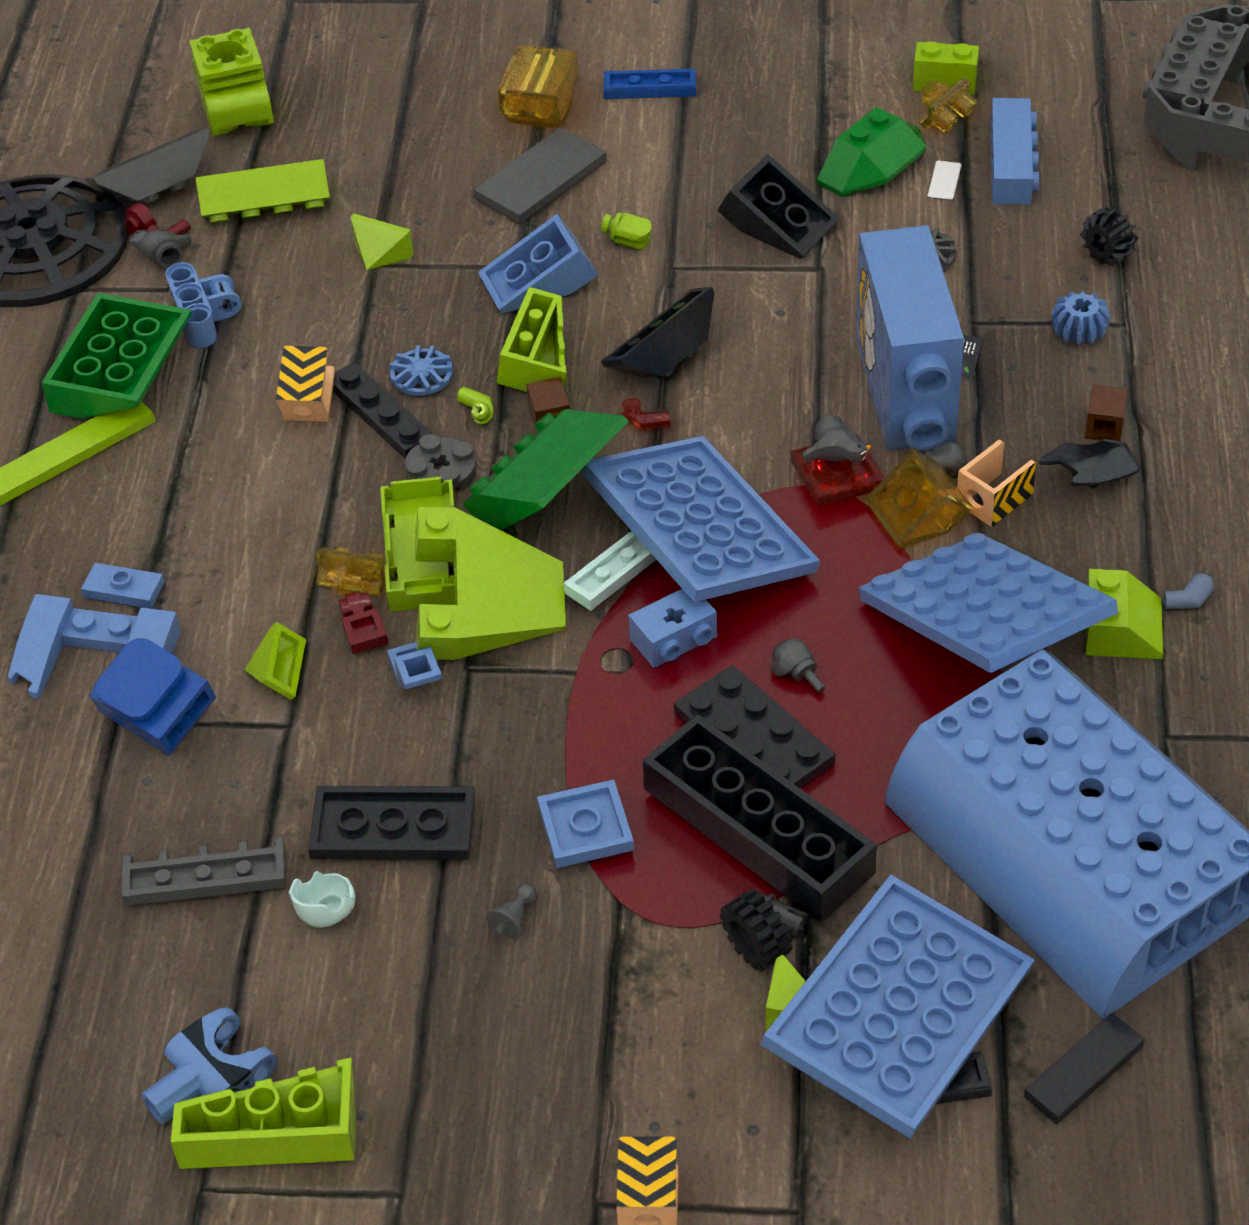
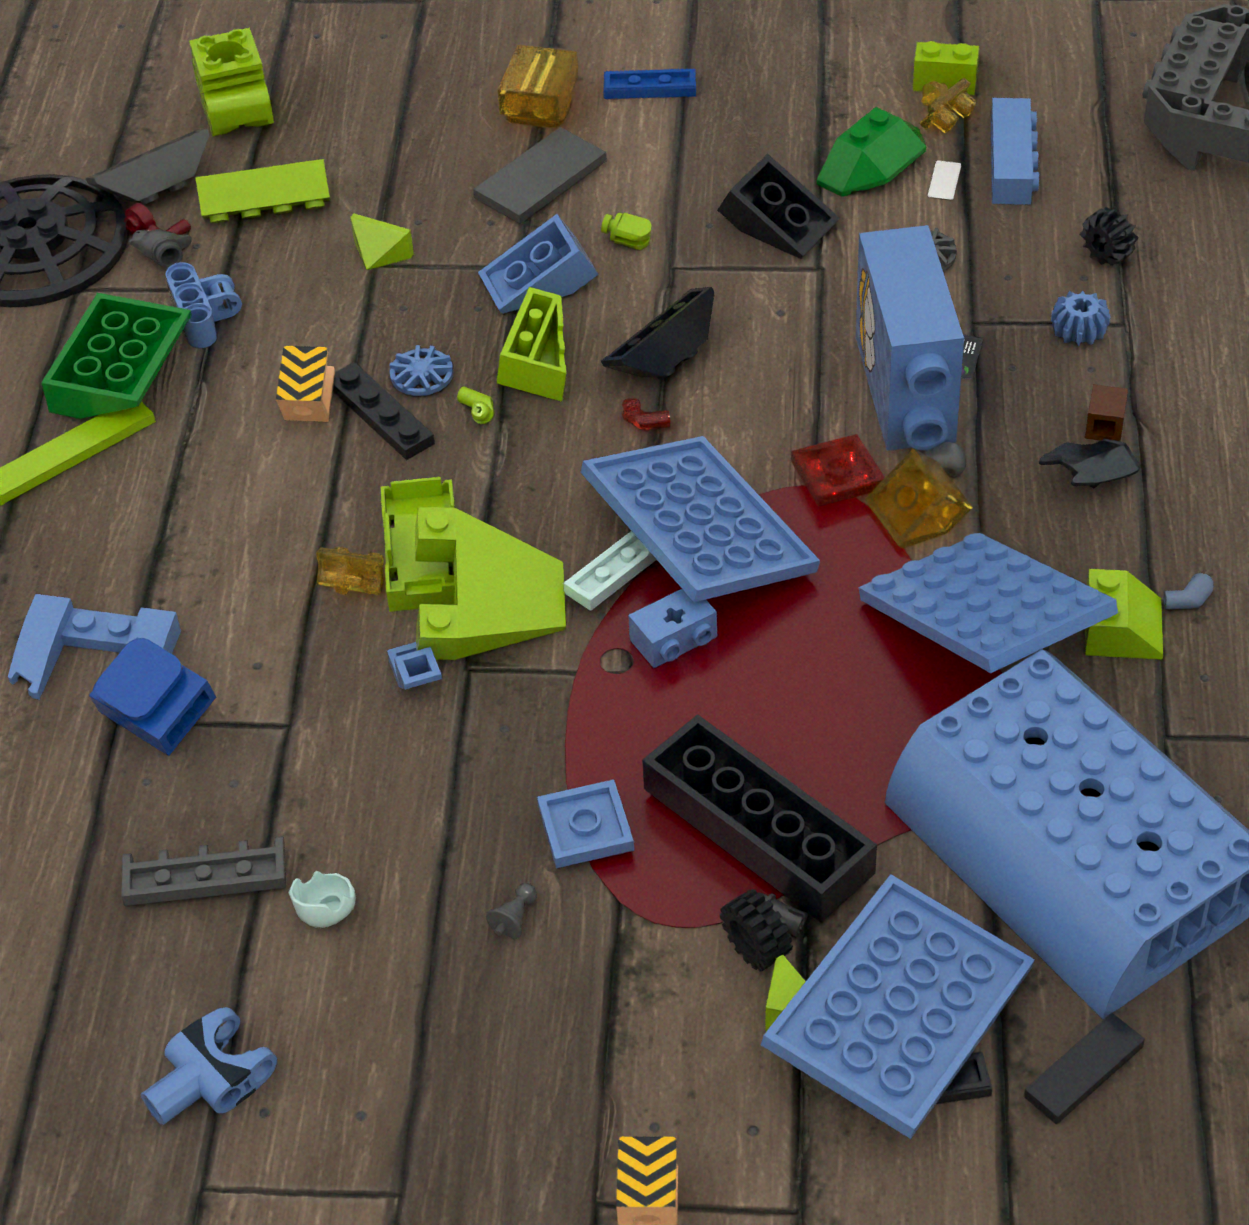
medium blue plate [81,563,165,609] -> none
lime wedge [171,1057,356,1169] -> none
lime slope [244,621,306,700] -> none
black plate [308,786,475,860] -> none
dark red plate [338,590,389,655] -> none
dark grey plate [405,434,476,491] -> none
green slope [462,409,629,530] -> none
reddish brown brick [526,377,570,431] -> none
black plate [674,665,835,788] -> none
dark grey piece [770,638,826,693] -> none
dark grey animal [802,415,871,463] -> none
light nougat piece [956,440,1036,527] -> none

